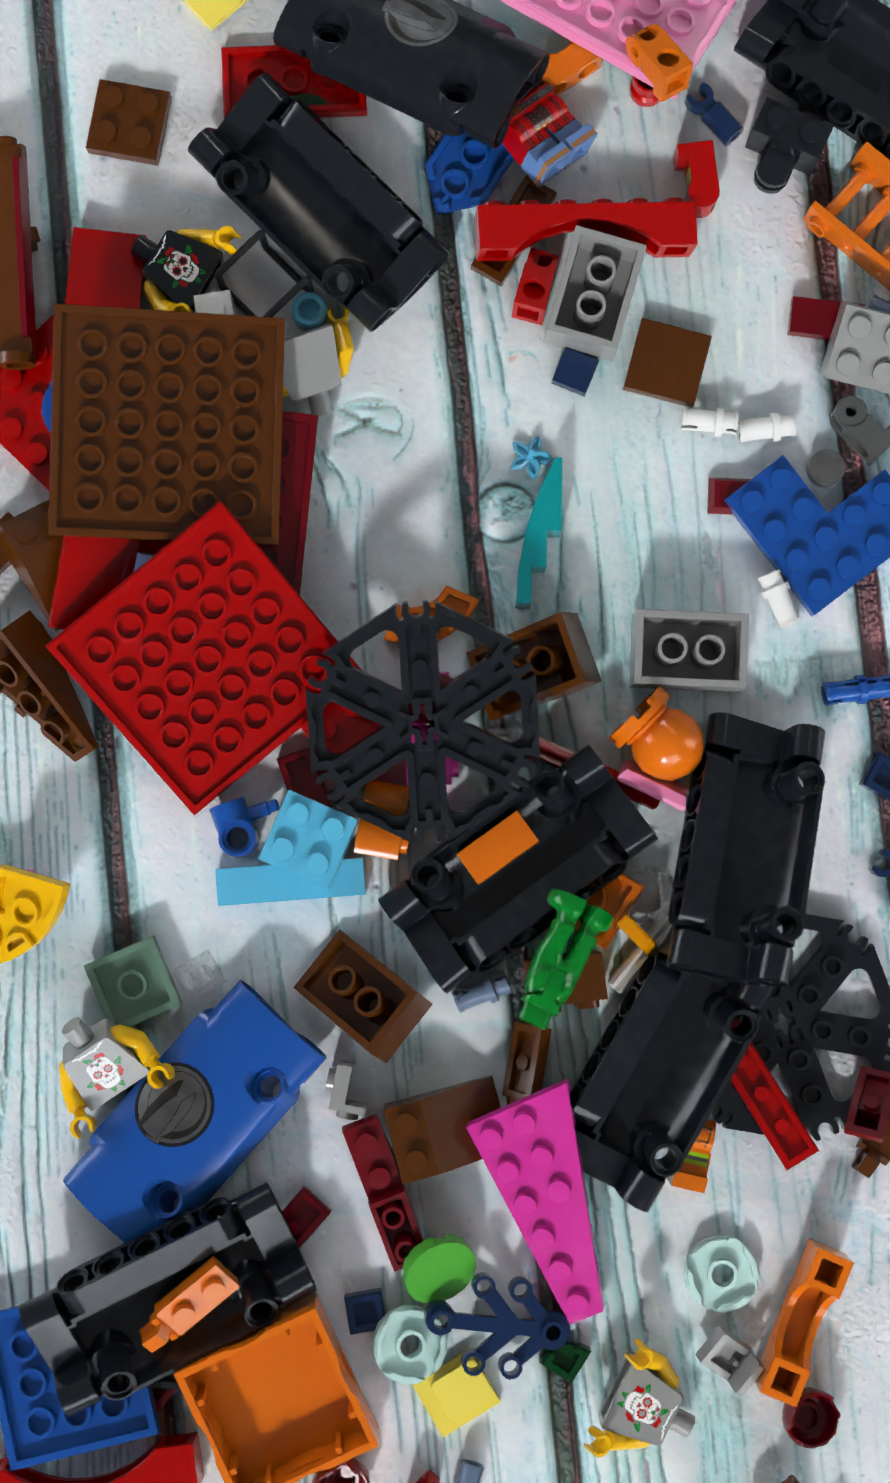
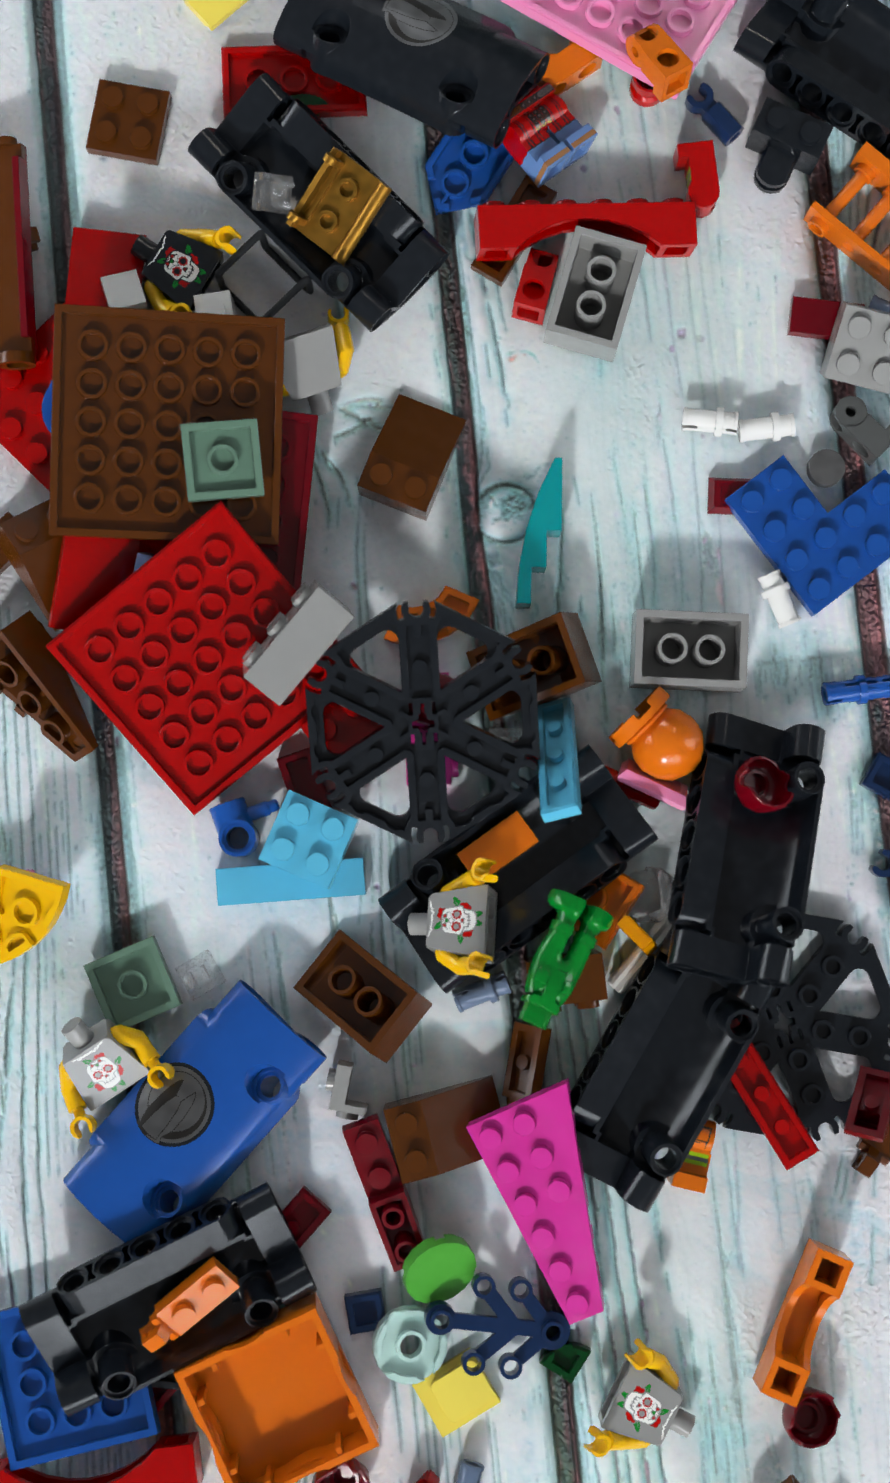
medium azure tile [291,292,328,331] -> none
orange brick [354,780,410,860] -> none
medium azure plant [510,436,553,480] -> none
dark blue tile [552,347,599,397] -> none
reddish brown tile [623,318,712,408] -> none
light aqua tile [683,1234,760,1313] -> none
light grey bracket [695,1326,764,1396] -> none
none -> white tile [100,269,147,309]
none -> sand green plate [180,418,265,502]
none -> light grey brick [242,580,354,706]
none -> clear tile [251,172,294,214]
none -> pearl gold piece [286,147,392,265]
none -> reddish brown slope [357,394,466,521]
none -> torso [408,858,498,979]
none -> medium azure tile [537,697,582,823]
none -> dark red hair [734,756,794,813]

